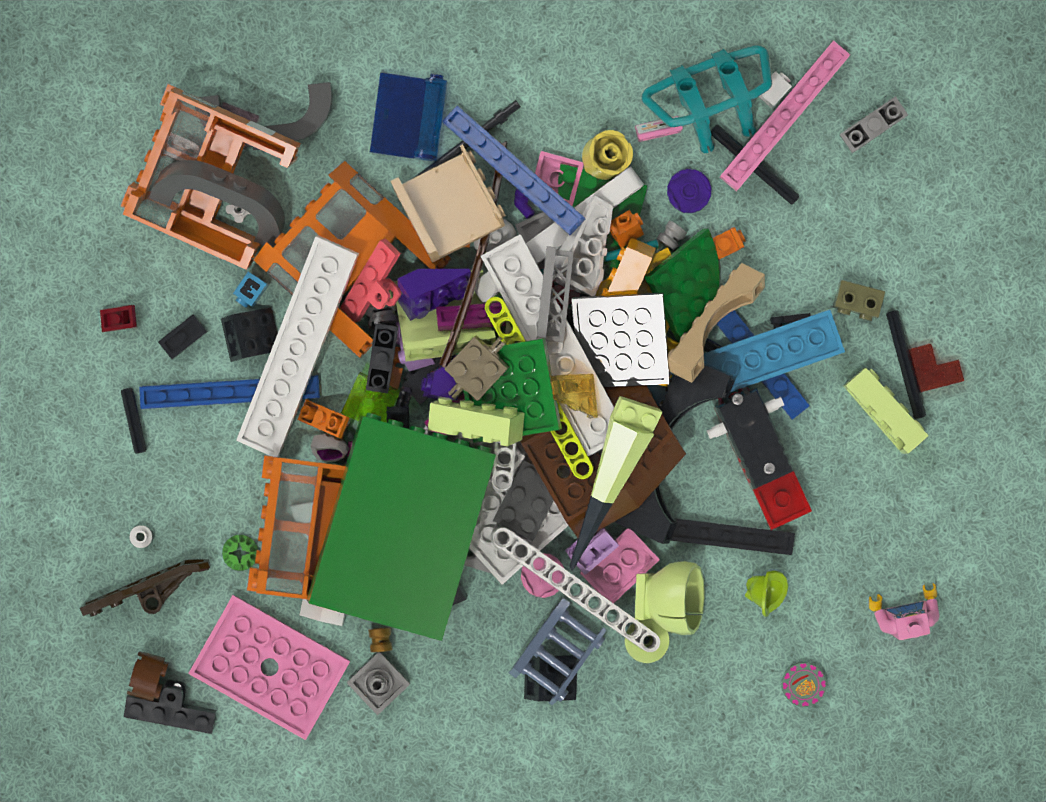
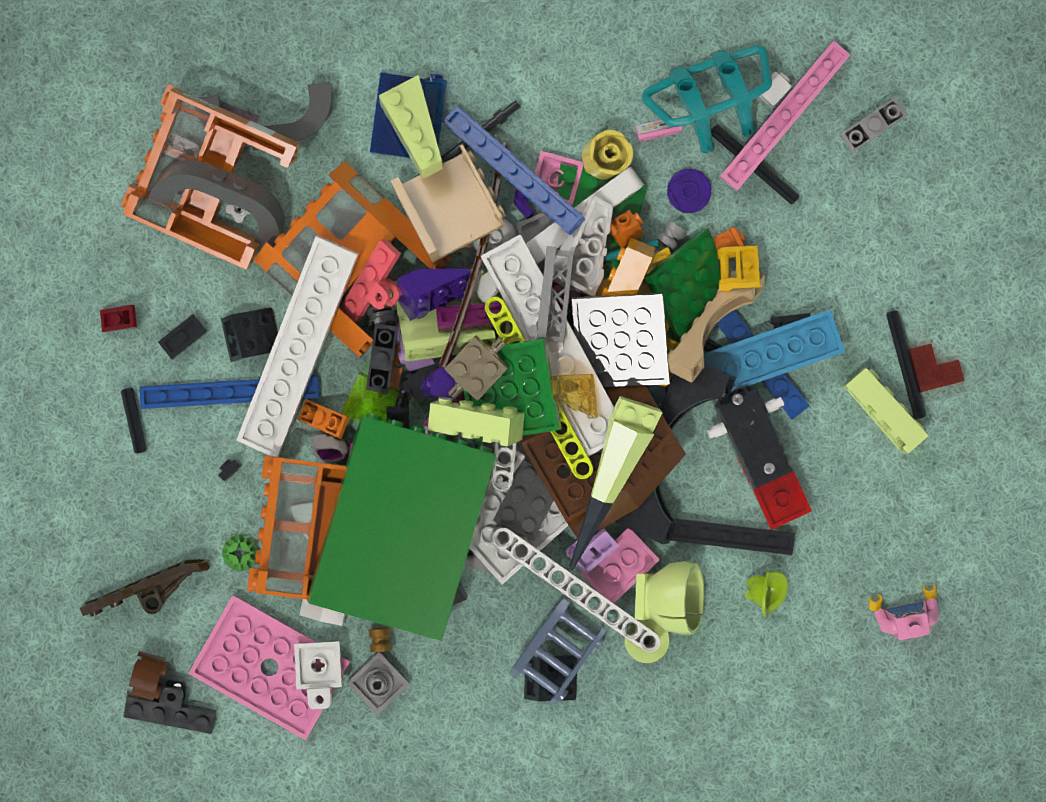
white plate [130,525,152,548] -> none
dark azure brick [233,271,269,308] -> none
bright pink tile [521,553,564,598] -> none
sand green tile [781,662,826,707] -> none
olive brick [833,280,885,321] -> none
none -> black plate [218,459,242,481]
none -> white plate [294,641,342,709]
none -> yellowish green wedge [379,75,443,179]
none -> yellow plate [717,245,760,292]

